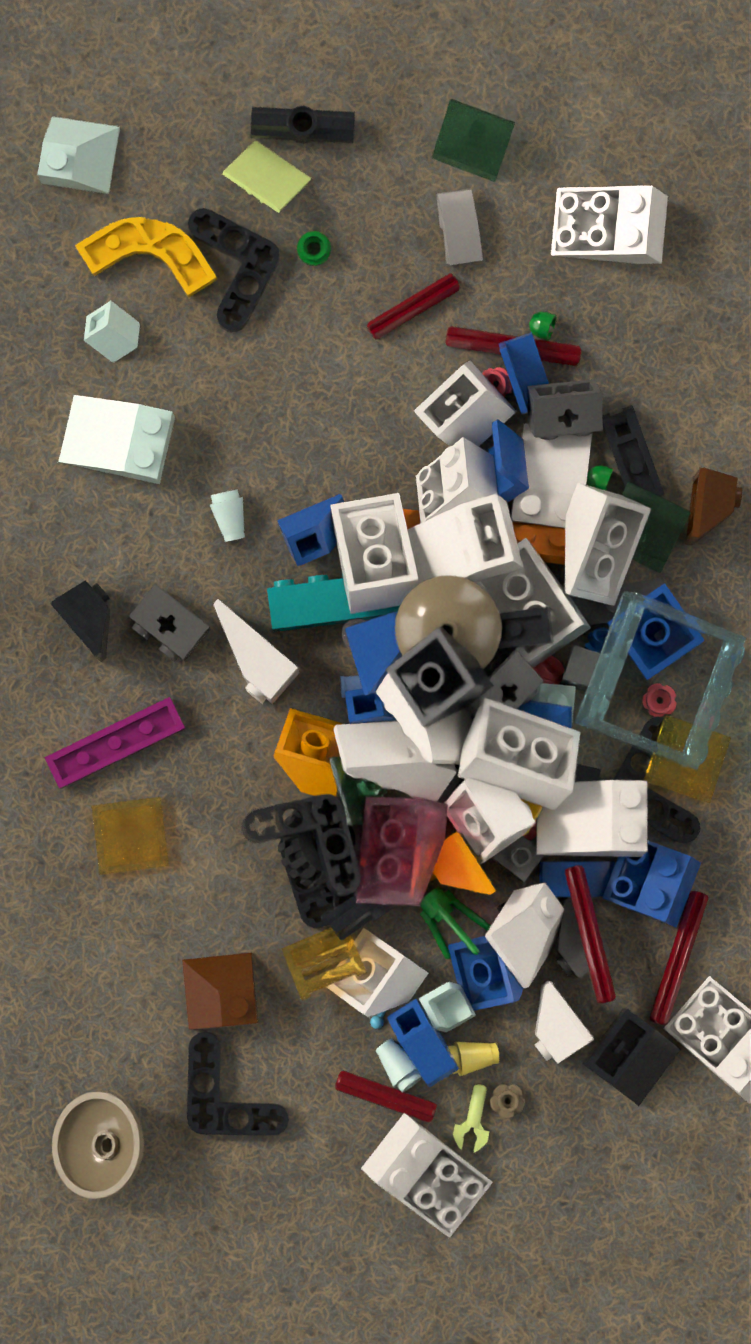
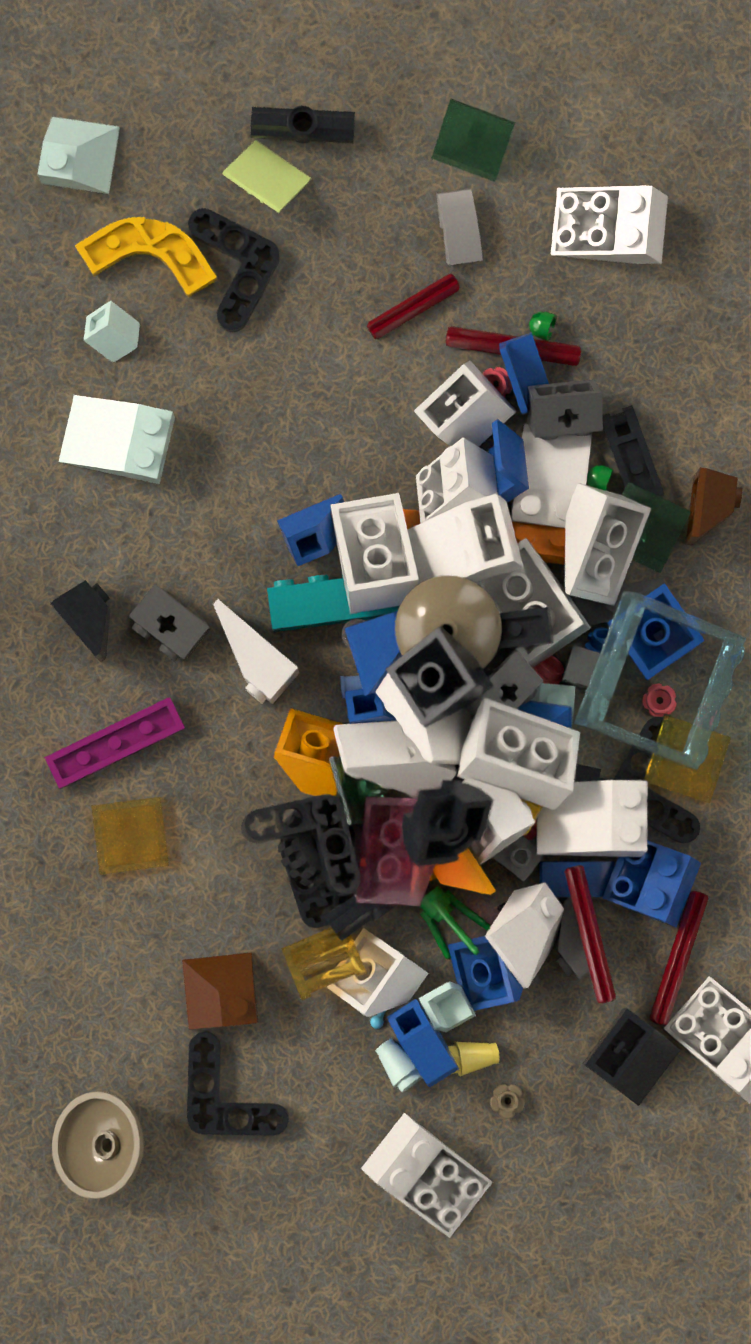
light aqua cone [209,489,245,542] -> none
green plate [297,231,331,266] -> none
dark red axle [335,1071,437,1123] -> none
yellowish green bar [453,1084,489,1152] -> none
white slope [534,981,594,1063] -> none
none -> black brick [402,780,493,867]

